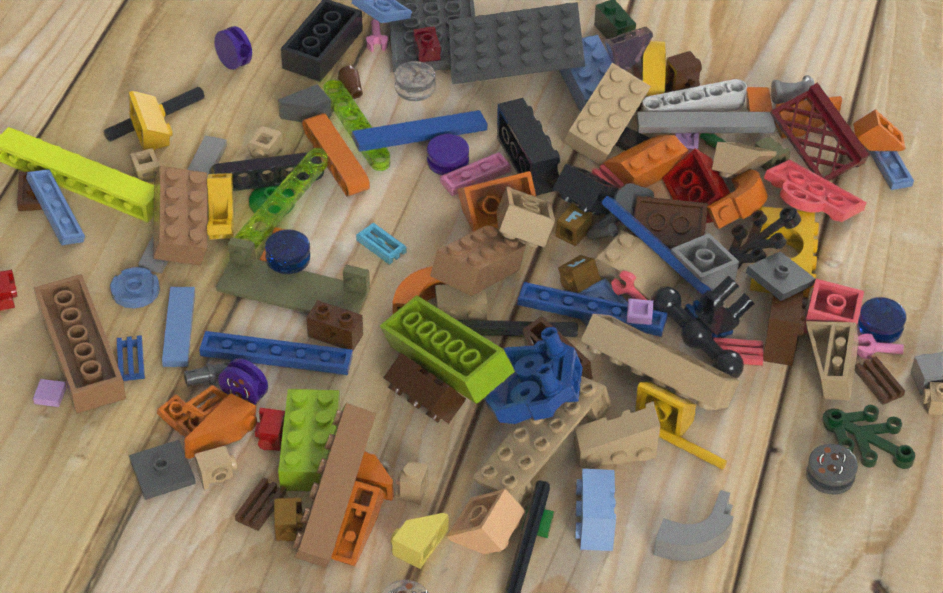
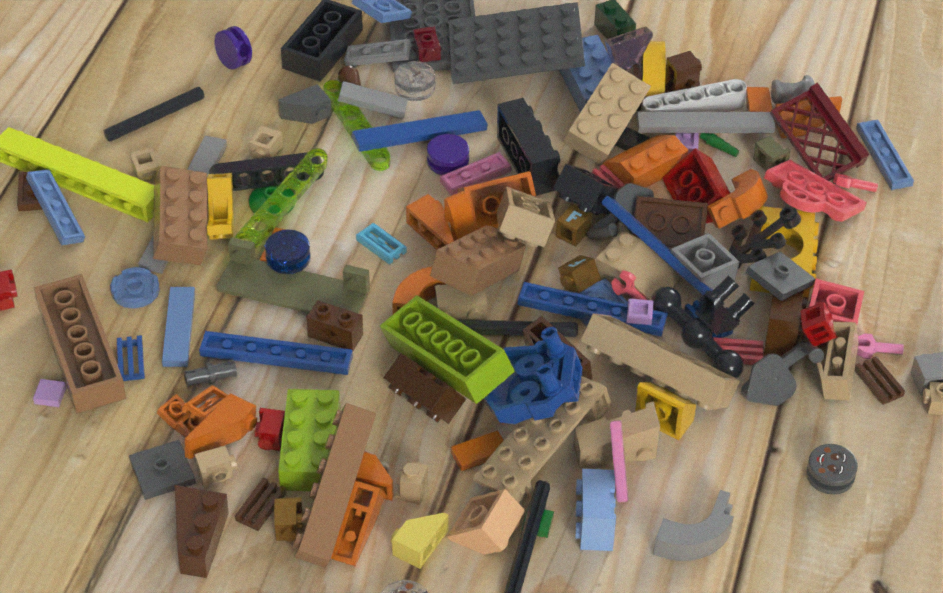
yellow slope [128,91,173,150] -> none
dark purple head [218,358,268,405] -> none
orange beam [302,113,370,197] -> none
bright pink bar [366,19,388,52] -> none
yellow bar [659,427,727,470] -> none
tan slope [712,142,777,178] -> none
dark green plant [822,405,915,469] -> none
orange slope [853,109,906,151] -> none
clear blue head [858,297,907,343] -> none
none -> reddish brown wedge [175,485,229,578]
none -> light grey tile [338,81,408,119]
none -> light grey tile [344,39,412,66]
none -> orange slope [406,194,454,250]
none -> orange slope [444,191,475,241]
none -> orange tile [451,430,504,471]
none -> bright pink tile [610,420,629,502]
none -> dark grey piece [741,341,824,406]
none -> red brick [800,301,837,346]
none -> coral bar [833,173,878,192]

